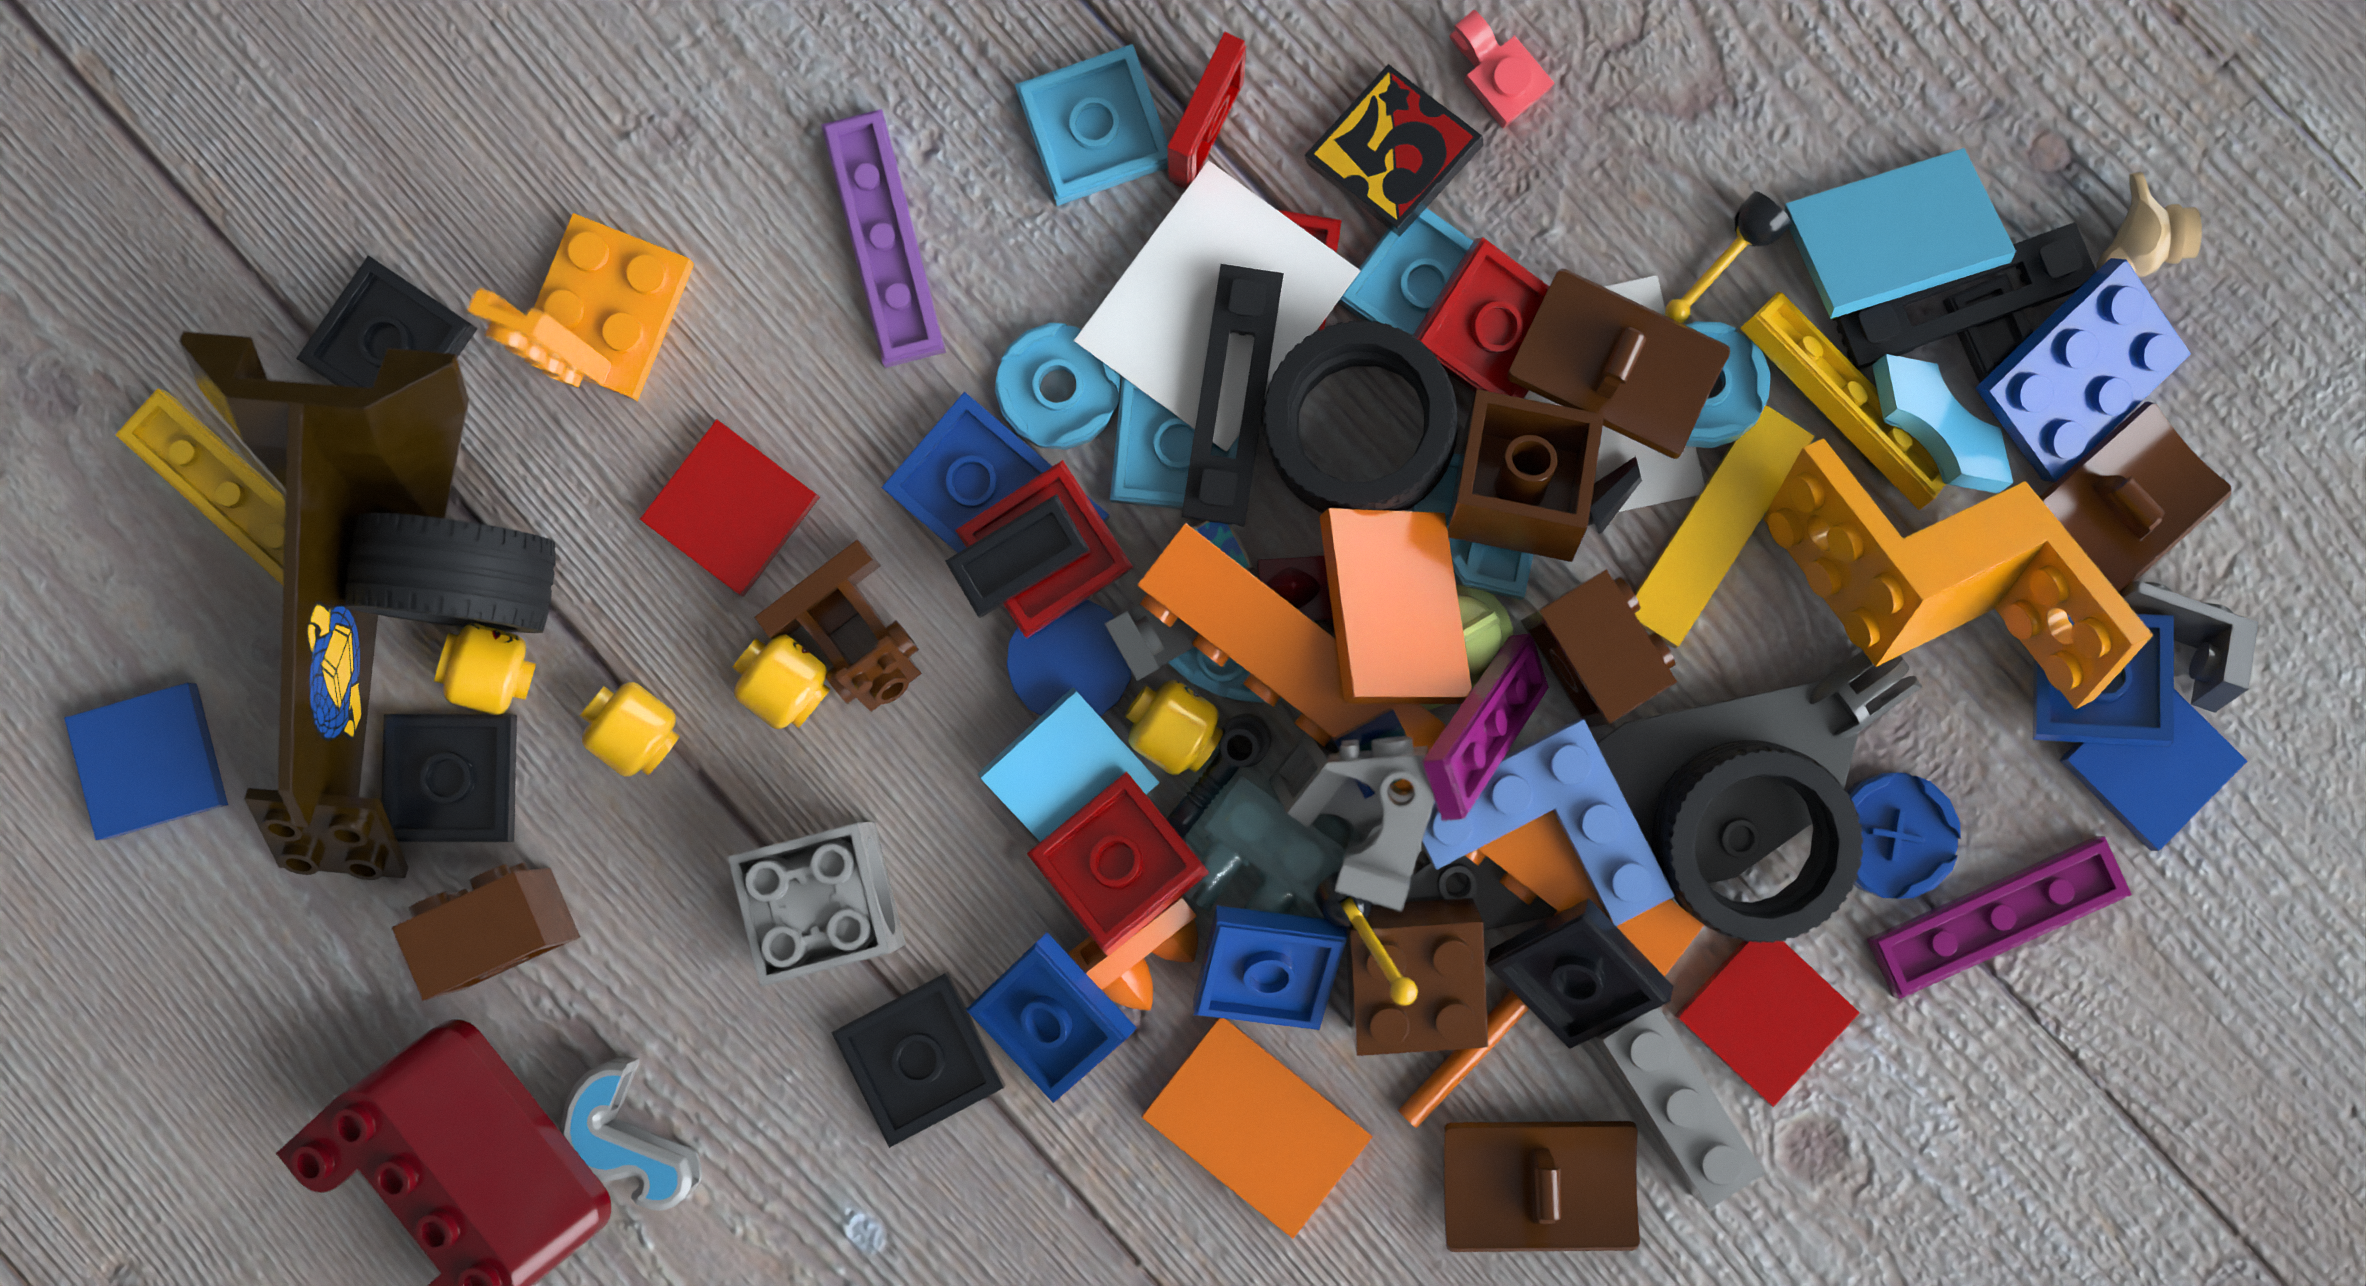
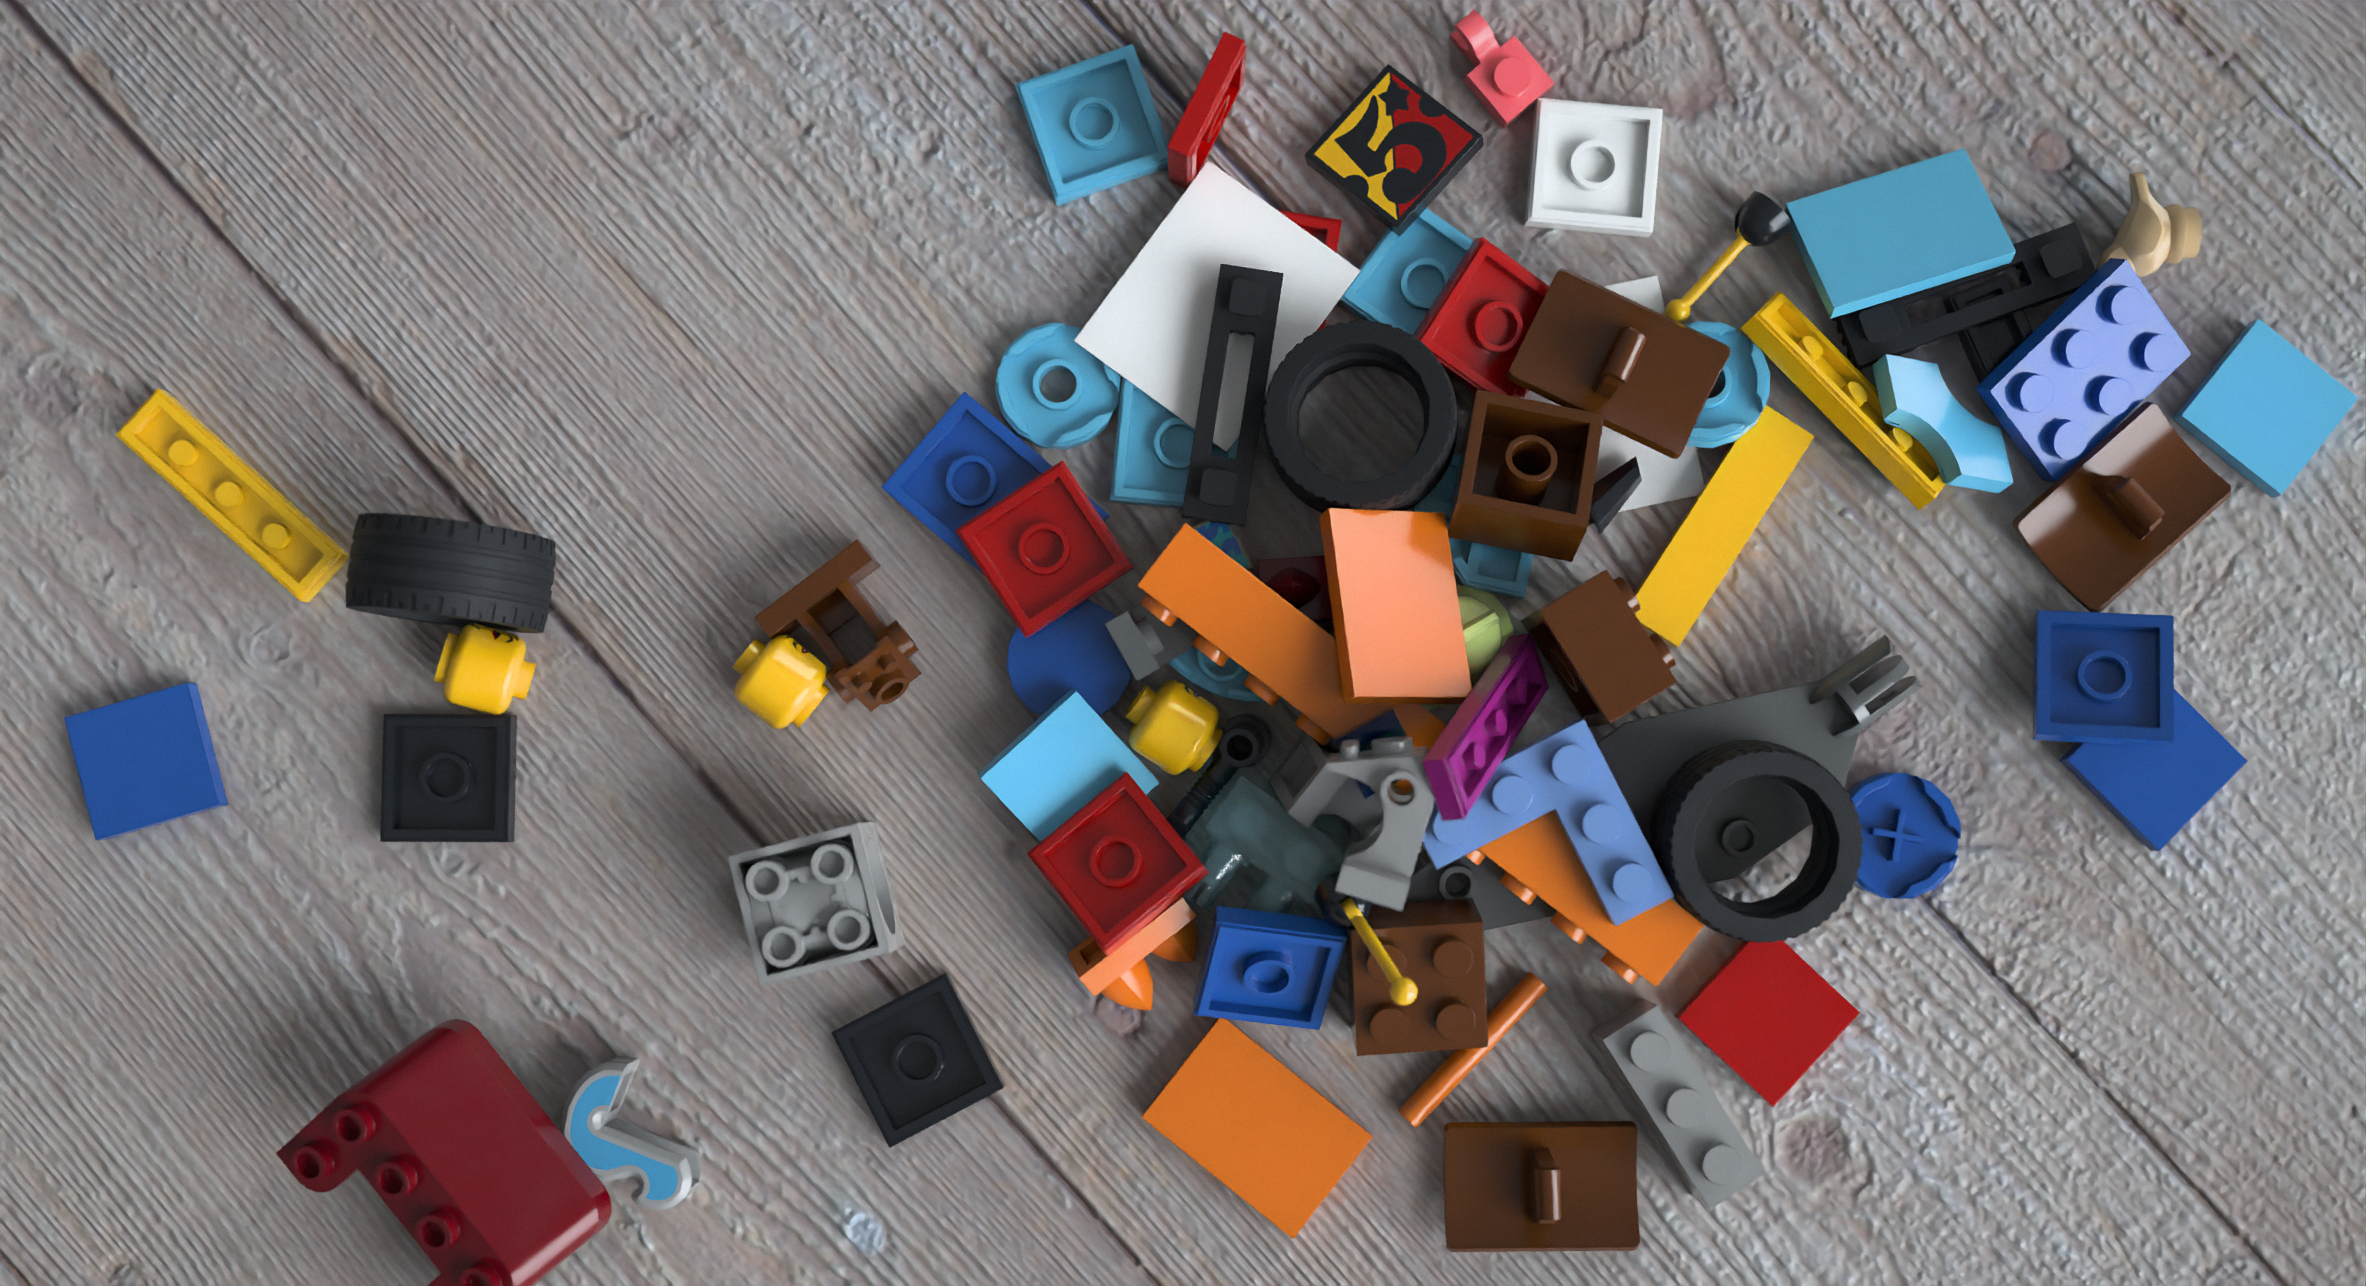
dark brown piece [179,331,469,880] -> none
black tile [296,255,478,388] -> none
reddish brown brick [391,862,580,1001] -> none
light orange bracket [467,213,694,402] -> none
yellow head [579,682,680,777] -> none
red tile [639,419,820,597] -> none
medium lavender tile [821,109,946,368] -> none
black tile [945,494,1091,618] -> none
blue tile [965,932,1137,1103] -> none
black tile [1486,898,1674,1049] -> none
light orange bracket [1763,438,2153,710] -> none
magenta tile [1867,836,2132,999] -> none
dark grey bracket [2120,581,2259,713] -> none
none -> white tile [1524,98,1663,237]
none -> medium azure tile [2172,319,2359,498]

